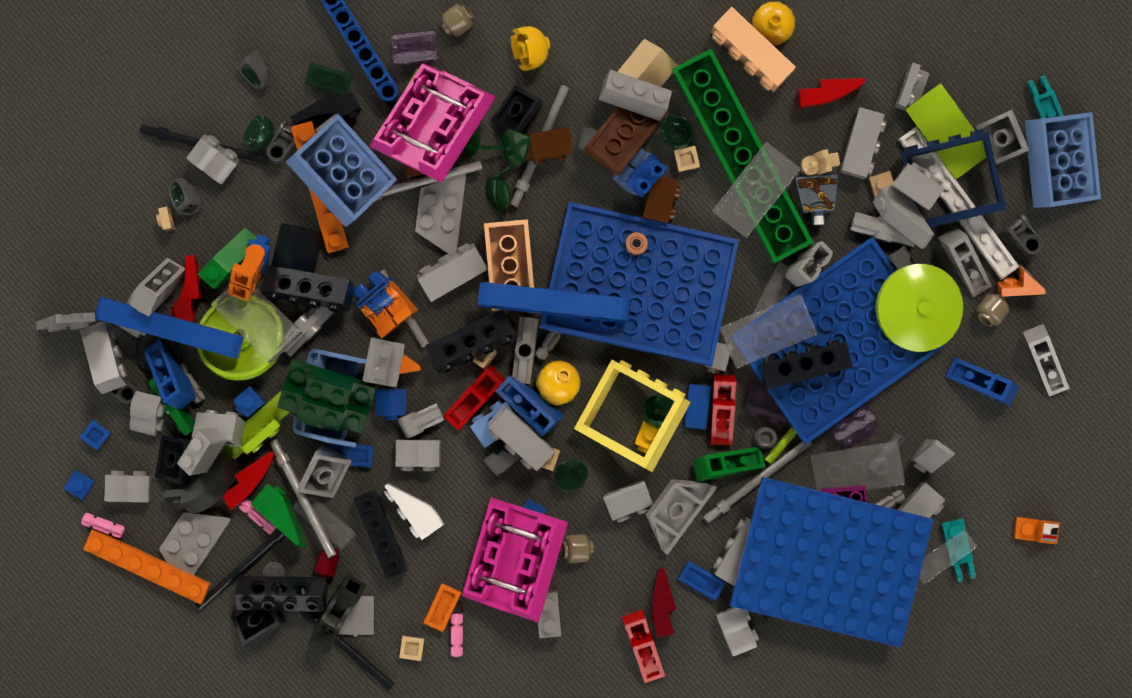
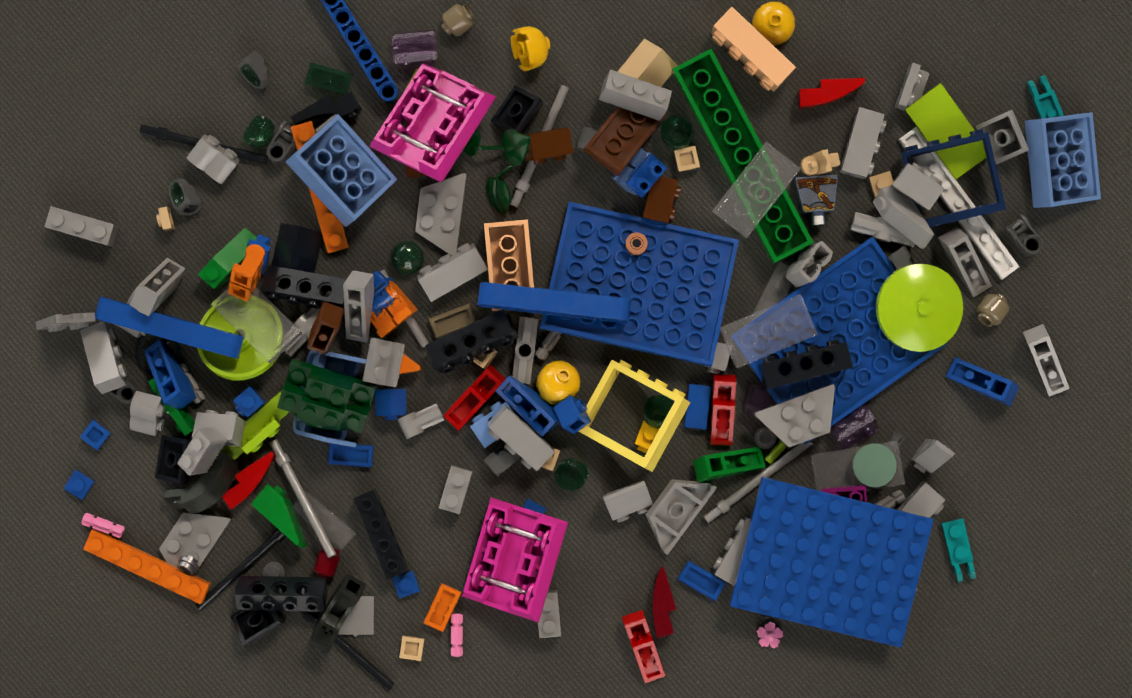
light grey brick [104,470,152,502] -> none
red slope [171,255,203,322] -> none
bright pink axle [239,499,277,534] -> none
light grey slope [297,445,352,498] -> none
light grey bar [376,161,483,201] -> none
white slope [384,483,445,540] -> none
light grey brick [396,439,441,471] -> none
dark tan head [560,534,594,564] -> none
light grey brick [715,607,759,657] -> none
clear tile [919,529,978,584] -> none
orange slope [997,264,1045,297] -> none
orange slope [1013,517,1060,544] -> none
none -> light grey brick [45,206,119,247]
none -> flat silver plate [178,555,199,574]
none -> reddish brown brick [307,302,344,355]
none -> light grey slope [343,270,374,343]
none -> clear green hair [390,241,424,274]
none -> blue plate [392,570,421,599]
none -> dark tan tile [429,303,476,339]
none -> light grey brick [439,465,473,514]
none -> blue brick [553,395,591,434]
none -> light grey wing [754,384,835,447]
none -> bright pink plant [757,622,783,649]
none -> sand green tile [853,443,897,487]

